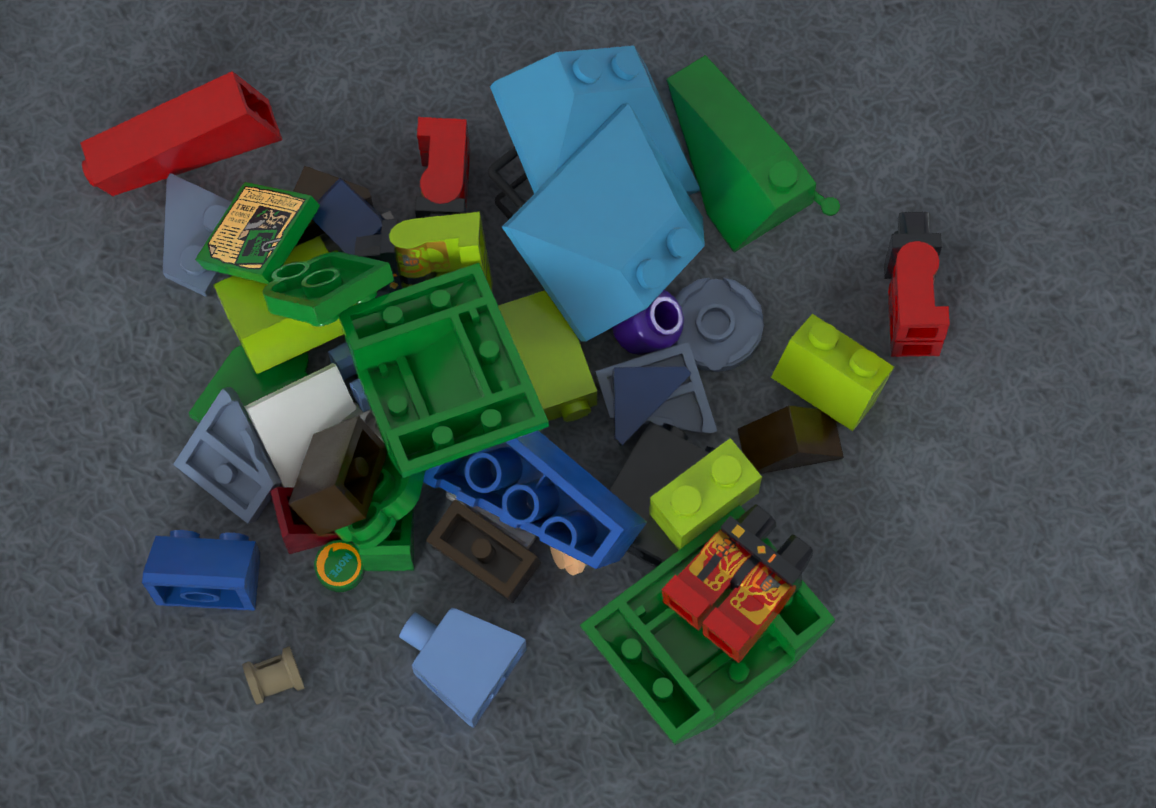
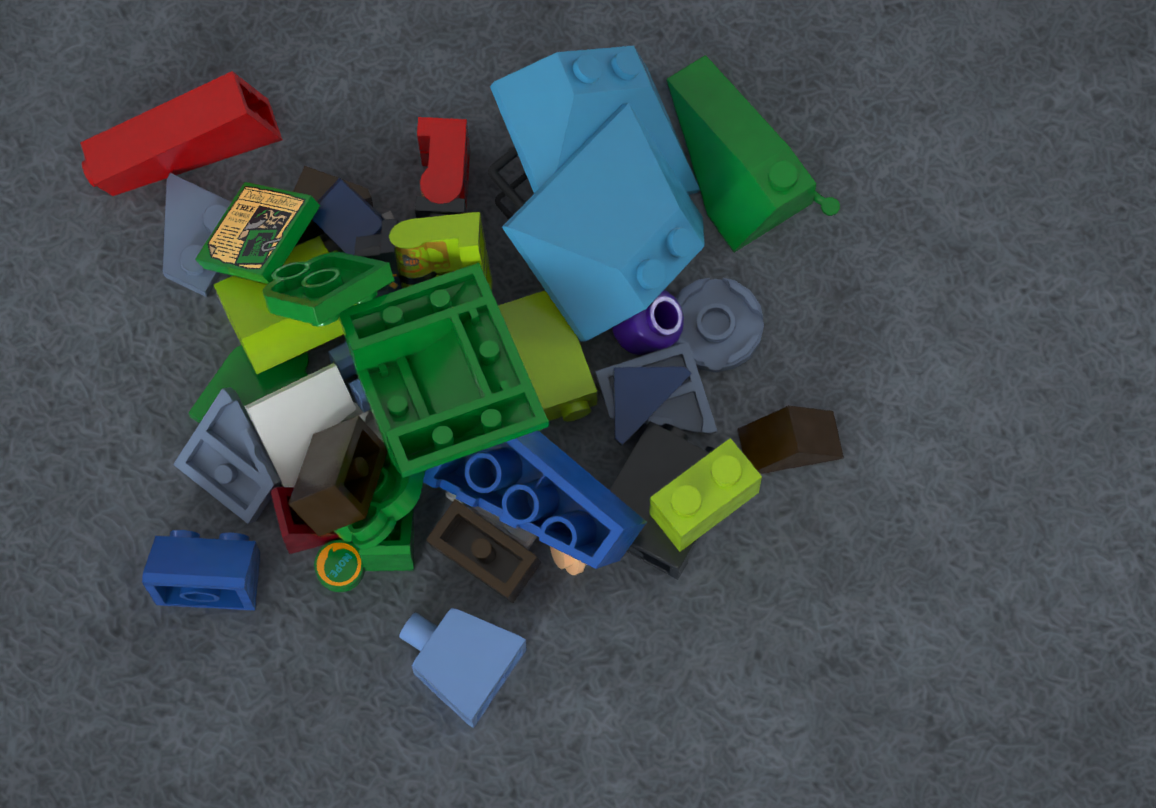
dark tan bush [242,646,305,705] -> none
green slope [580,505,835,745] -> none
hips [662,504,813,663] -> none
lime brick [771,313,894,431] -> none
red hips [884,212,950,357] -> none

